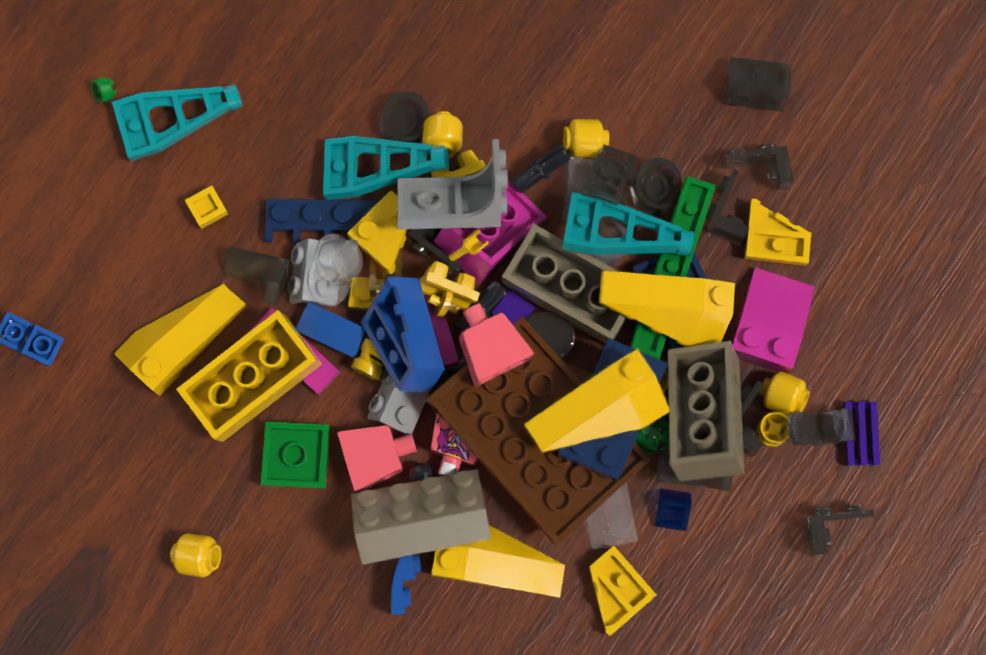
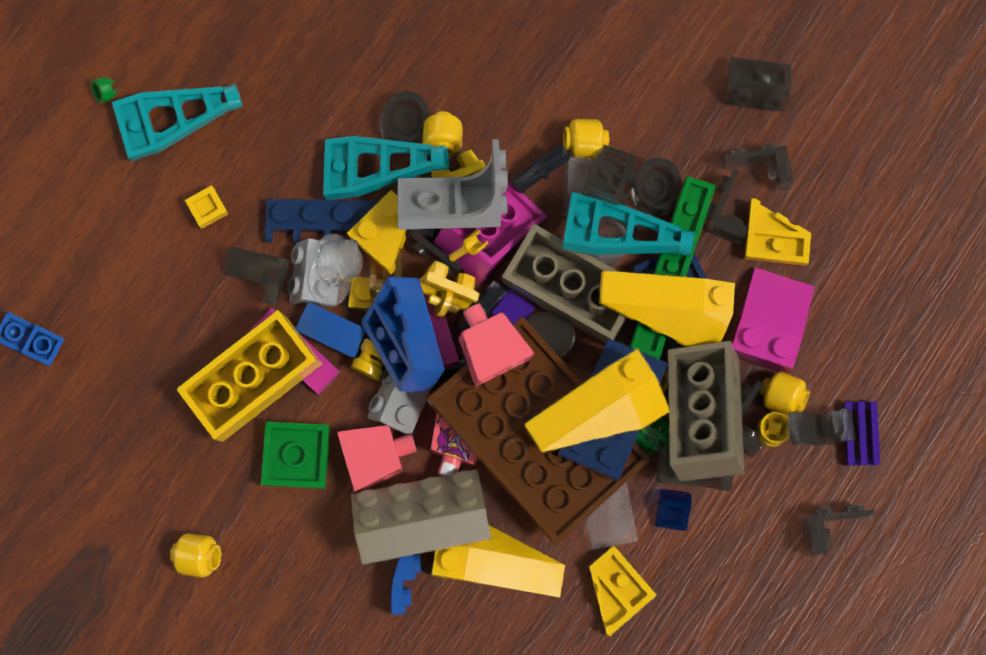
yellow wedge [114,284,247,396] -> none
black hinge [408,462,434,483] -> none

